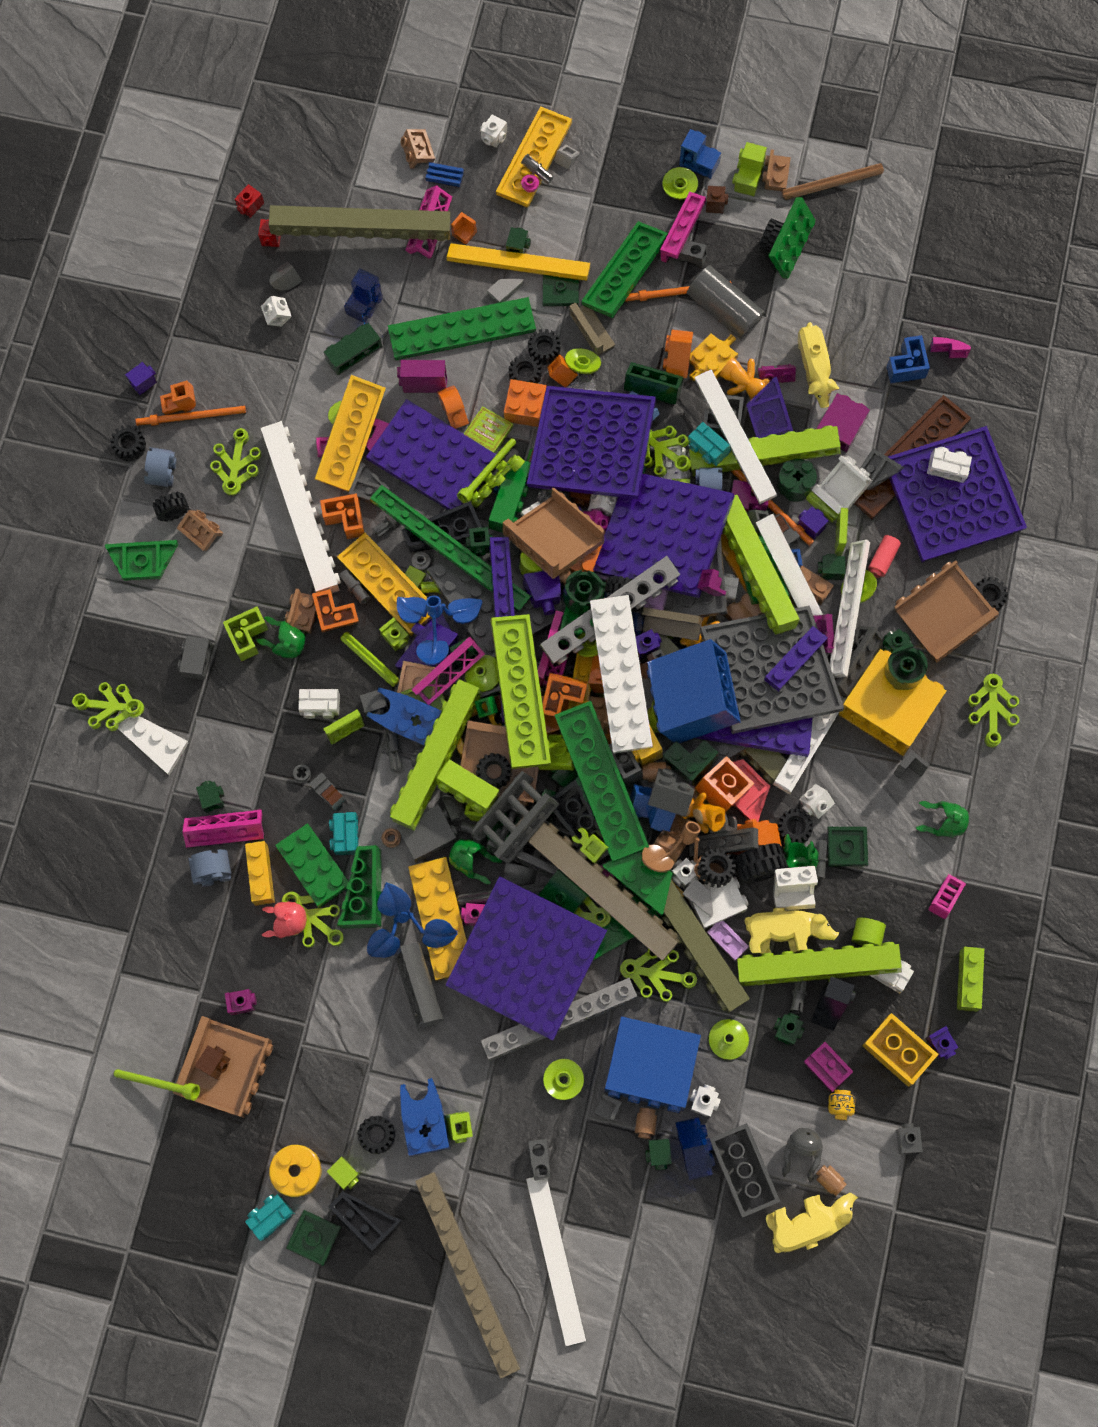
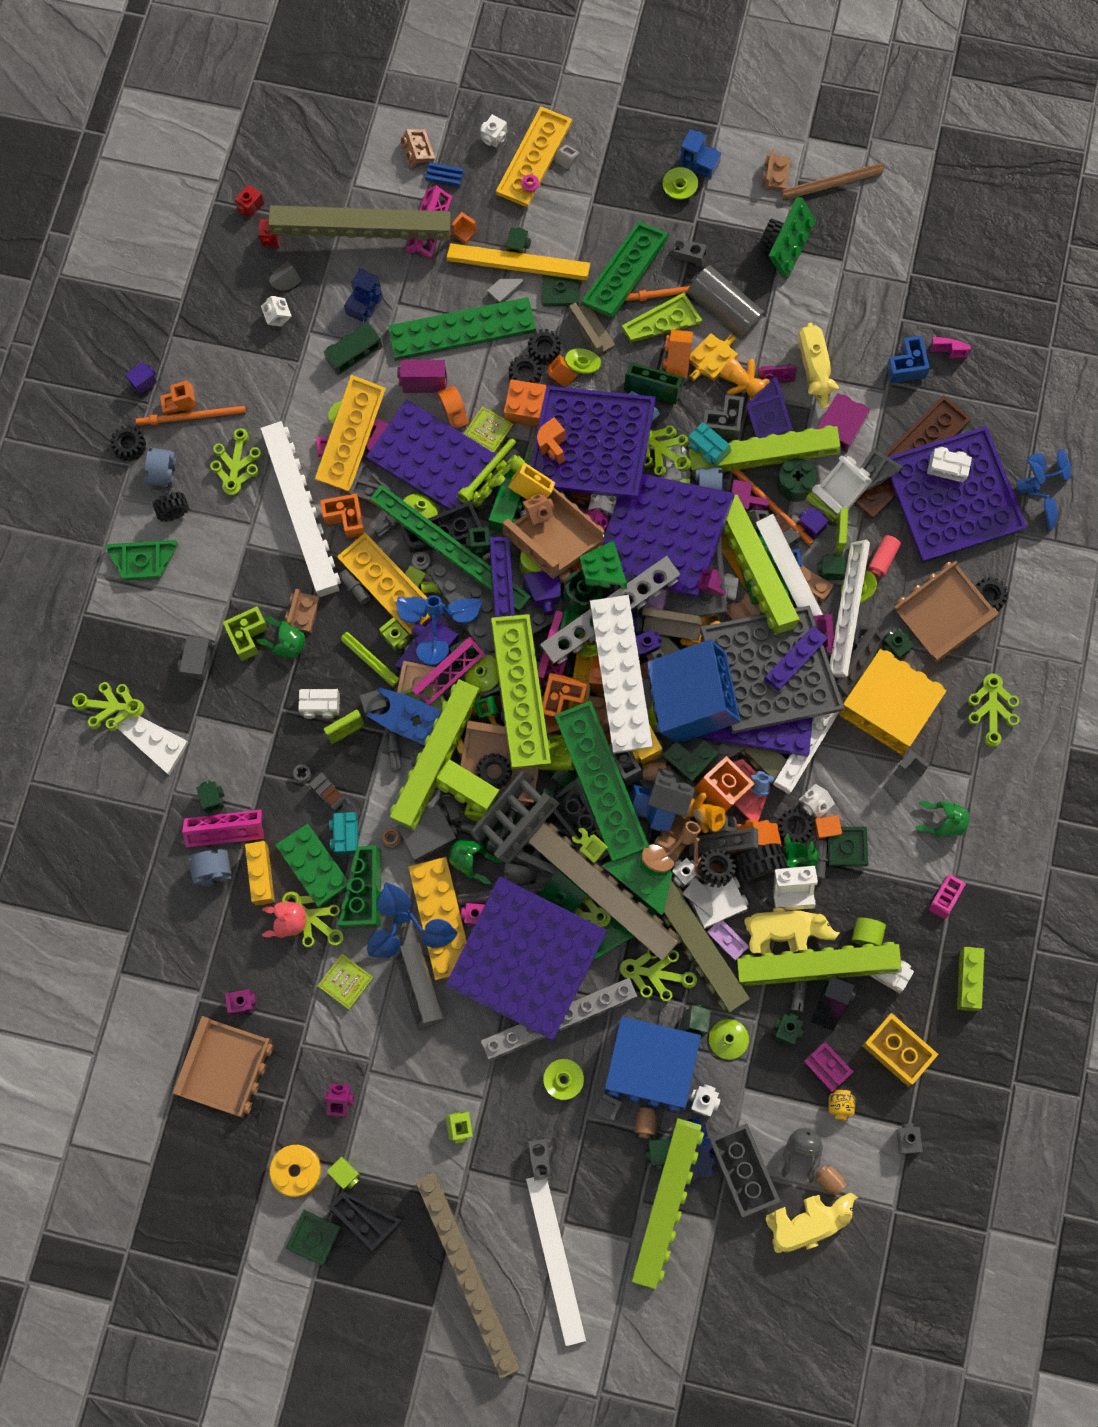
lime piece [113,1069,200,1101] -> none
medium nougat bracket [177,510,223,551] -> none
reddish brown brick [195,1045,230,1080] -> none
teal brick [245,1194,295,1241] -> none
orange brick [312,589,359,632] -> none
black tyre [357,1116,395,1154] -> none
blue brick [400,1078,451,1157] -> none
dark grey axle [521,154,554,184] -> none
dark pink fence [660,191,706,263] -> none
white tile [695,370,777,504] -> none
reddish brown brick [706,186,728,214] -> none
lime brick [732,142,767,197] -> none
dark green brick [885,646,928,690] -> none
dark purple brick [926,1026,959,1060] -> none
none -> lime tile [318,954,374,1010]
none -> magenta brick [324,1083,354,1117]
none -> lime dish [403,494,438,519]
none -> yellow brick [509,463,555,500]
none -> nougat brick [523,494,555,525]
none -> orange brick [537,417,567,464]
none -> green wing [579,541,627,590]
none -> lime wing [622,293,703,343]
none -> lime brick [632,1118,704,1289]
none -> dark green brick [682,1005,711,1039]
none -> medium blue brick [751,771,774,797]
none -> orange panel [813,815,842,840]
none -> blue plant [1017,449,1072,531]

